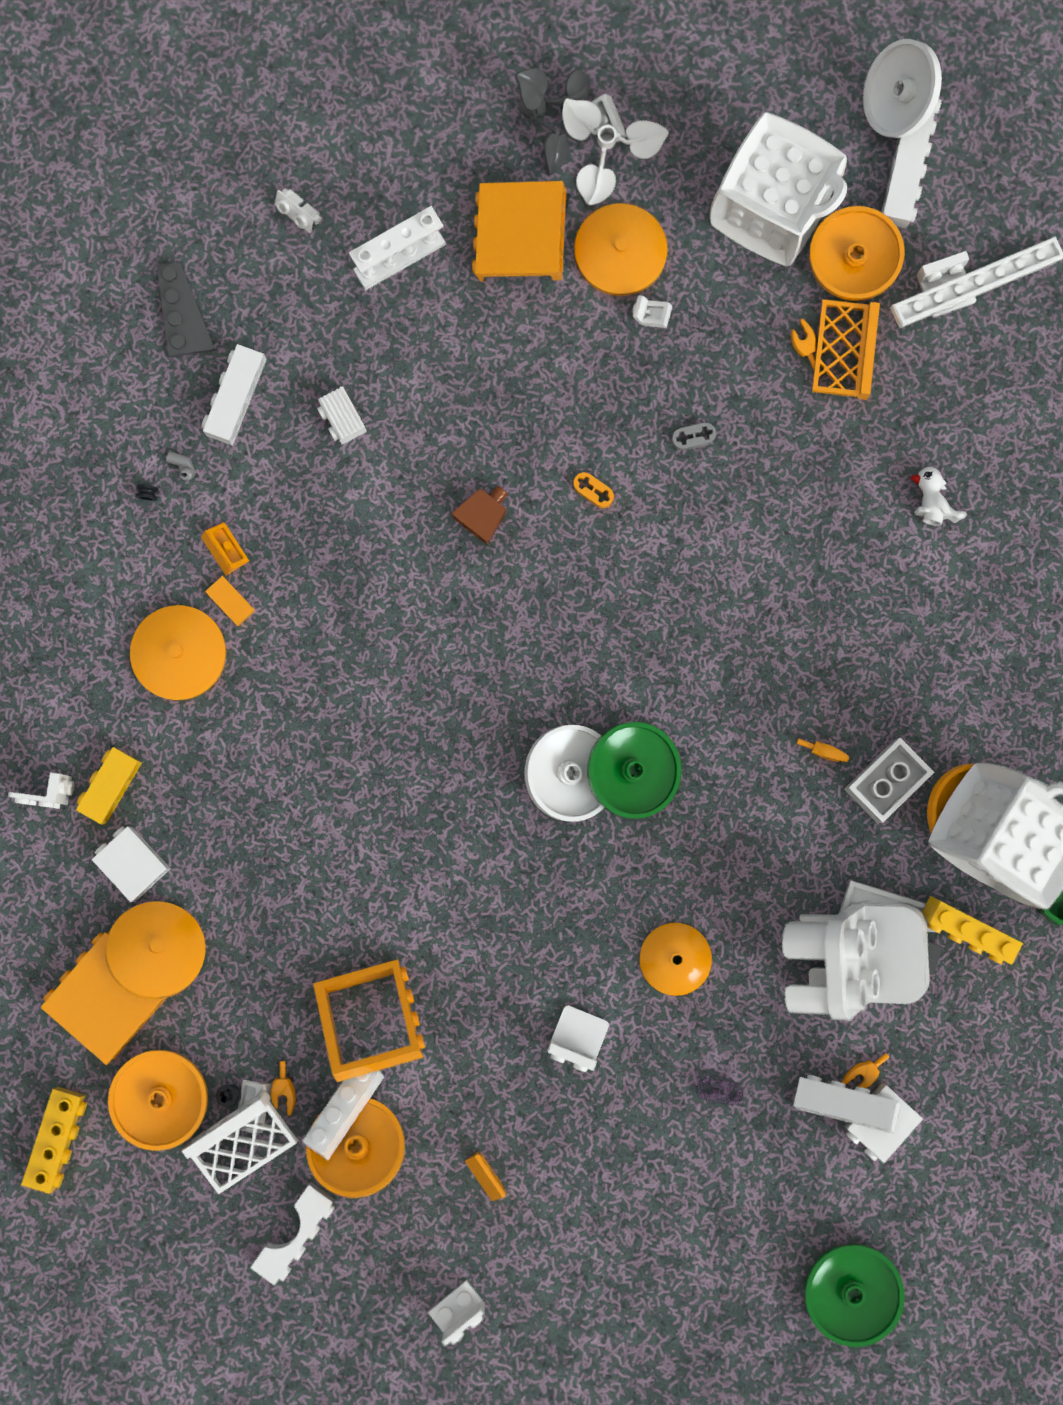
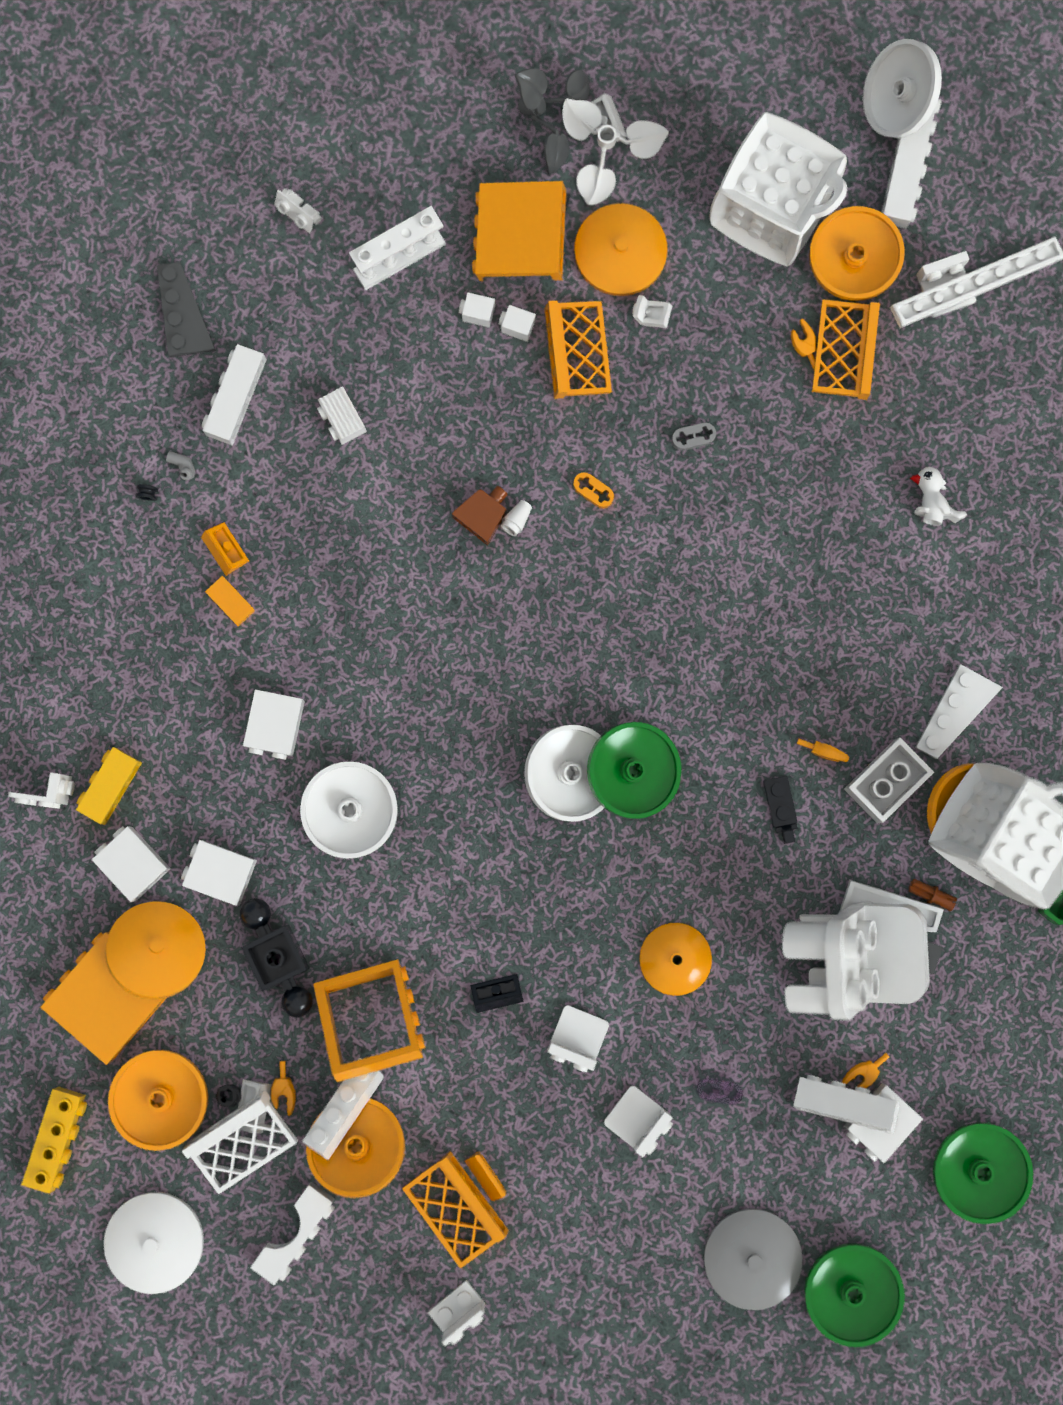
light orange dish [130,605,226,700] -> none
yellow brick [922,896,1023,965] -> none
none -> white dish [104,1192,204,1294]
none -> white brick [181,840,257,906]
none -> black brick [240,898,313,1018]
none -> white brick [243,690,305,760]
none -> white dish [300,762,398,858]
none -> light orange fence [402,1151,509,1269]
none -> white brick [459,292,495,328]
none -> black slope [470,974,524,1013]
none -> white brick [499,305,536,342]
none -> white cone [501,500,532,536]
none -> light orange fence [544,300,612,399]
none -> white bracket [604,1086,673,1157]
none -> light grey dish [704,1208,803,1310]
none -> black hinge [763,776,798,844]
none -> dark orange axle [908,879,957,911]
none -> white wing [915,664,1003,759]
none -> green dish [933,1122,1033,1224]

